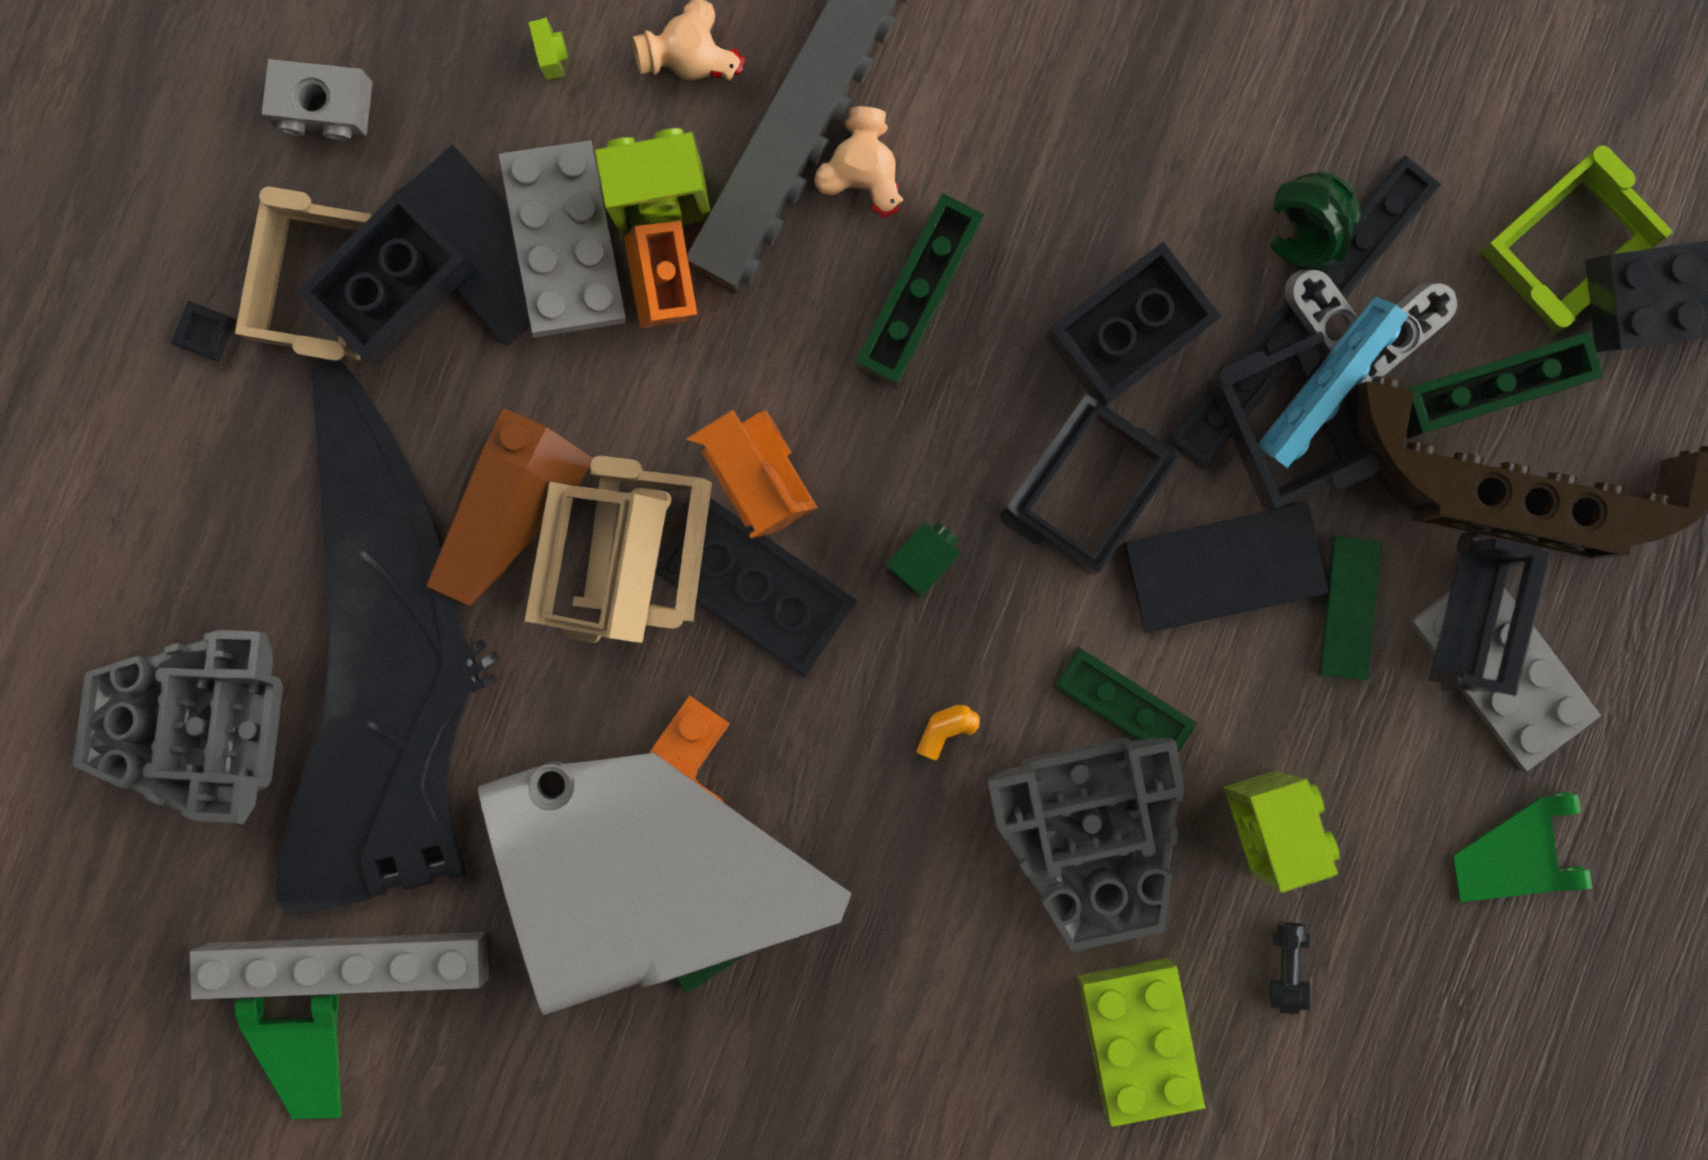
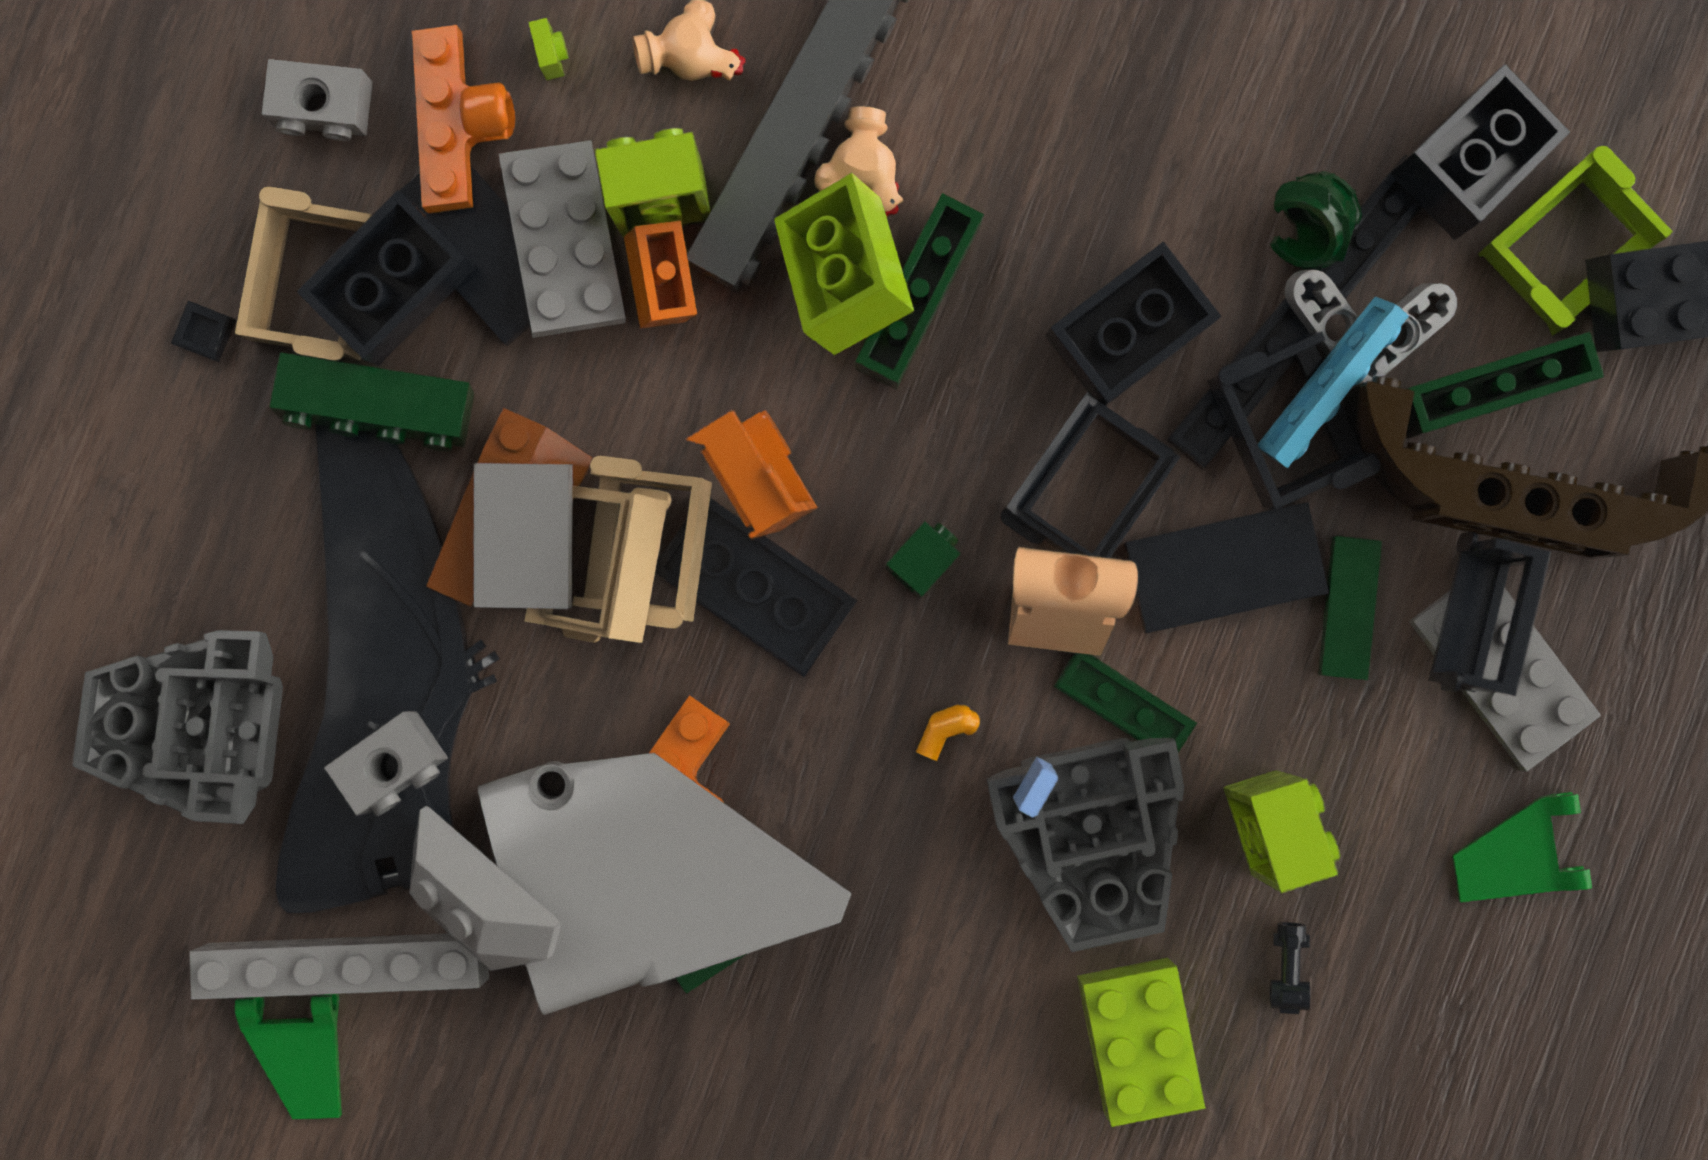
none -> dark green brick [269,352,474,452]
none -> light grey brick [324,711,448,817]
none -> light grey wedge [409,806,562,971]
none -> orange plate [412,25,515,213]
none -> light grey tile [474,463,573,609]
none -> lime brick [774,173,914,355]
none -> light nougat piece [1008,547,1138,656]
none -> light blue tile [1013,757,1058,818]
none -> black brick [1390,64,1570,241]

